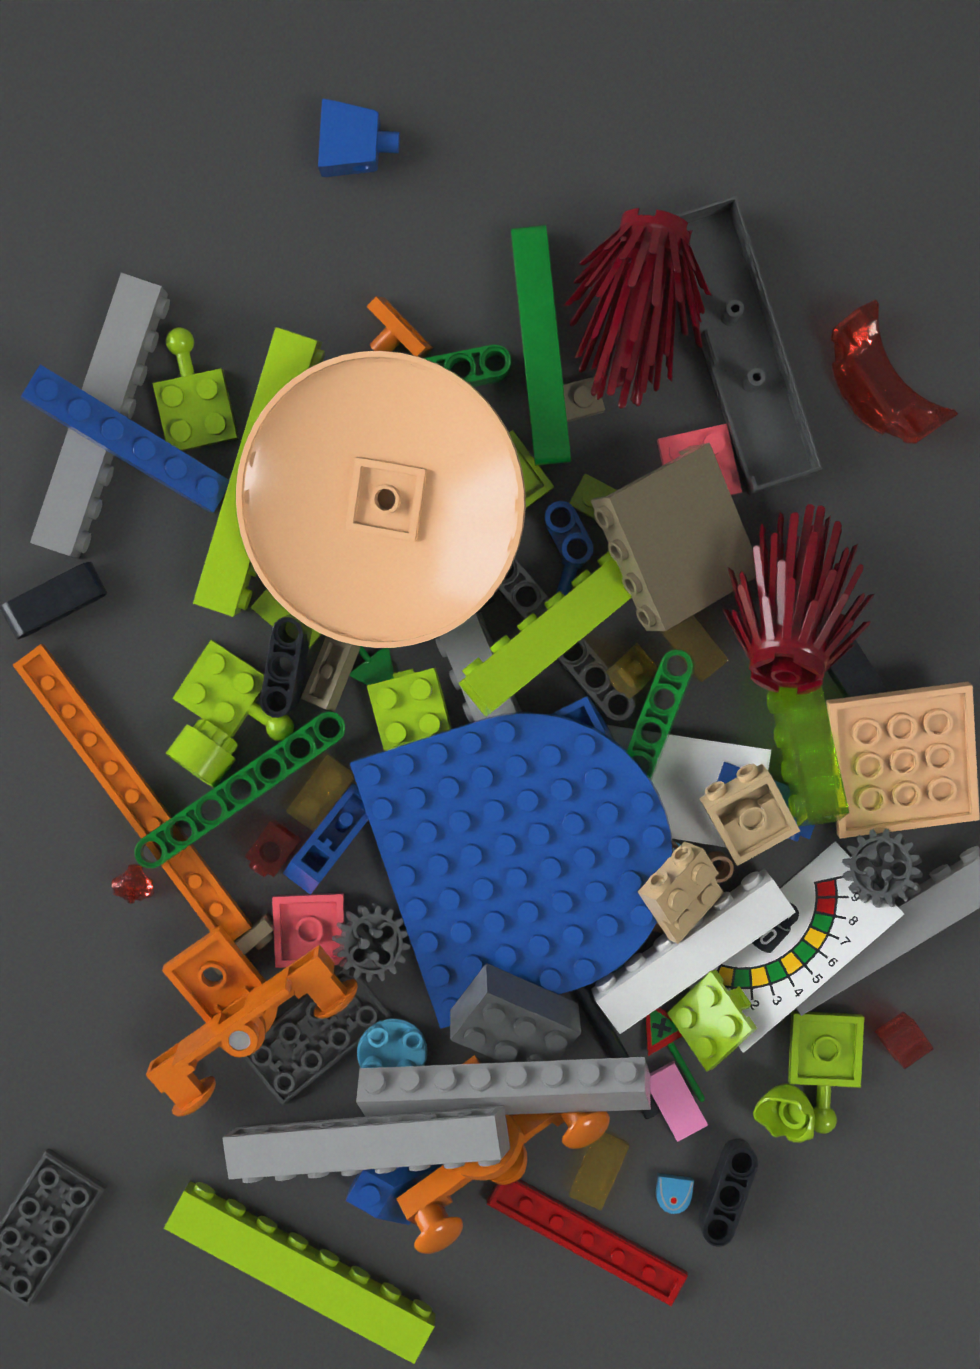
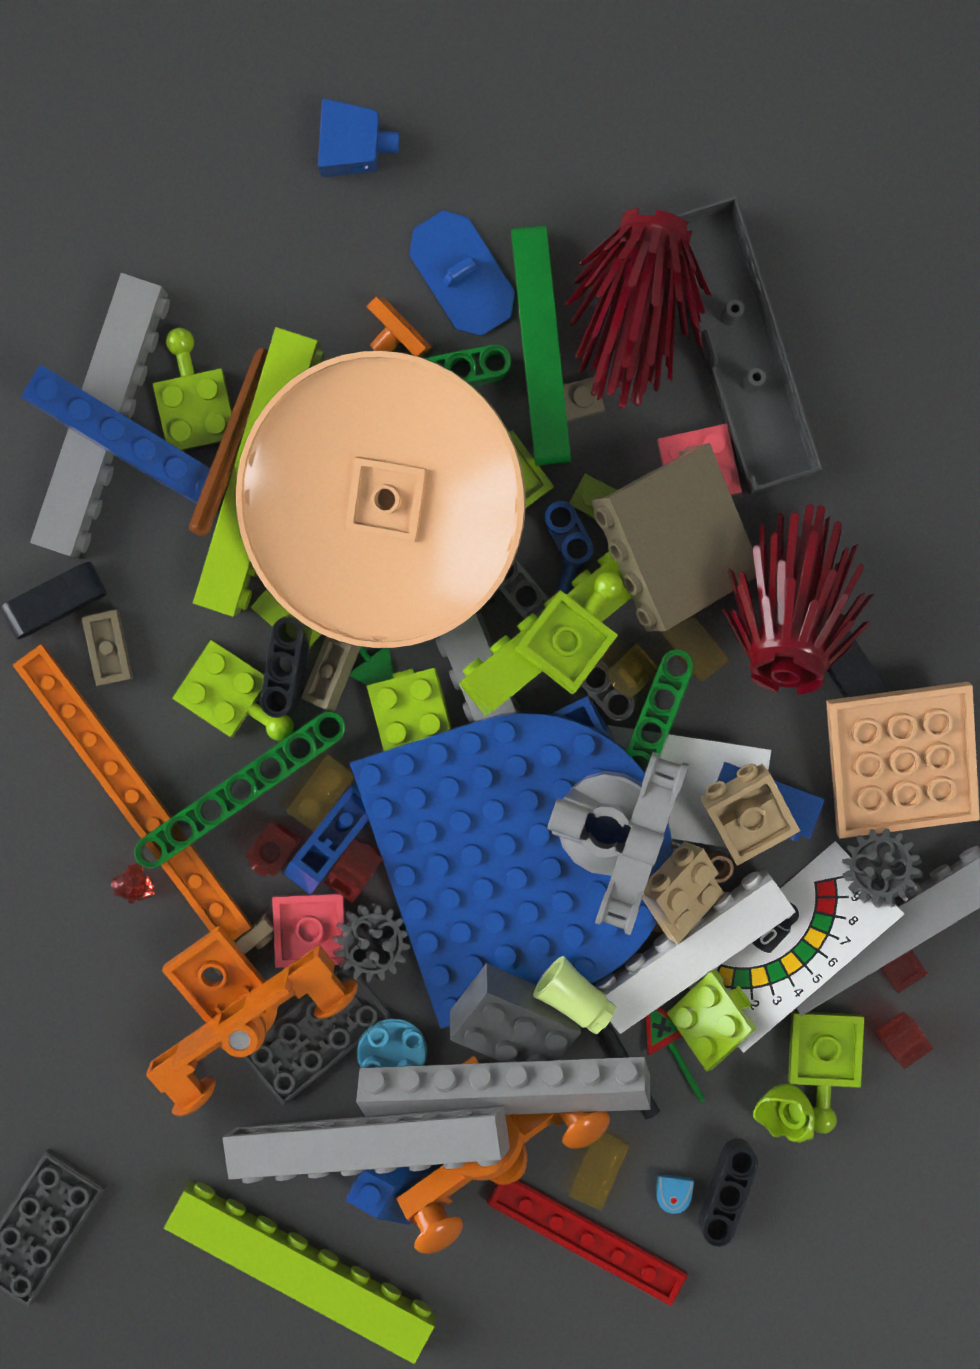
lime piece [165,719,237,788] -> none
bright pink tile [650,1061,708,1142] -> none
clear neon green brick [767,686,849,827] -> none
clear red windscreen [831,299,958,444] -> none
none -> dark tan plate [82,610,134,686]
none -> dark orange axle [189,348,268,537]
none -> clear red brick [324,839,383,903]
none -> blue shield [409,210,515,336]
none -> lime plate [515,571,623,694]
none -> yellowish green plant [533,956,616,1034]
none -> light grey piece [547,752,689,935]
none -> clear red tile [881,949,928,993]

